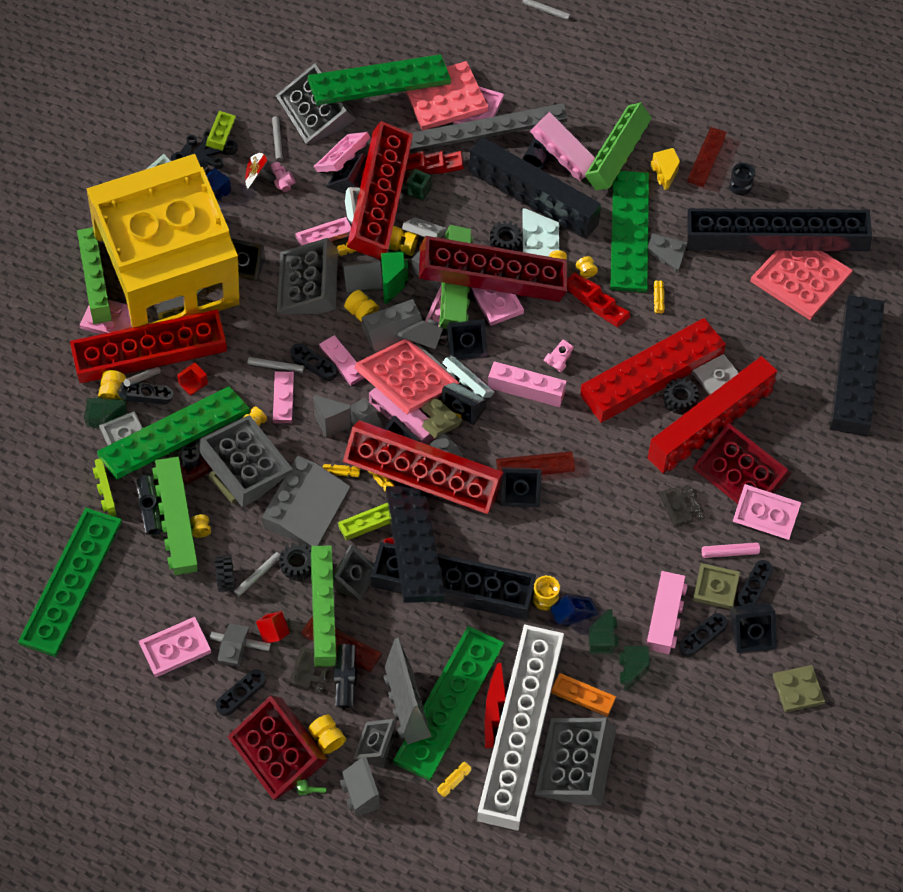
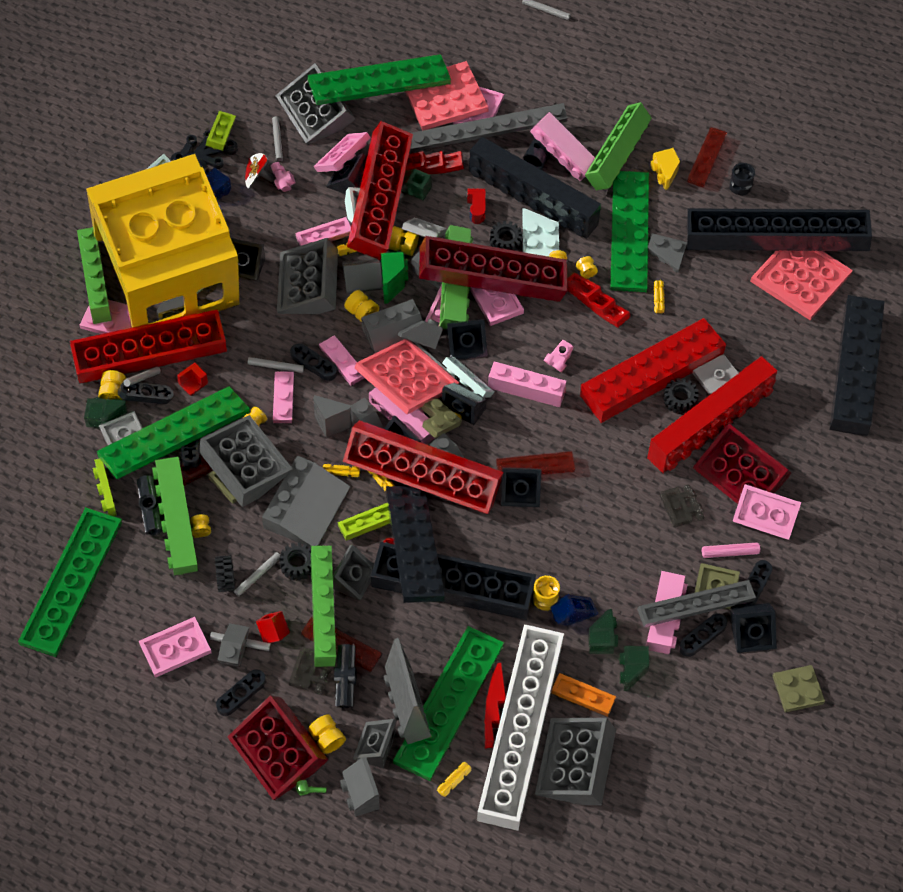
none -> red leg [467,188,485,224]
none -> dark grey plate [637,580,756,627]

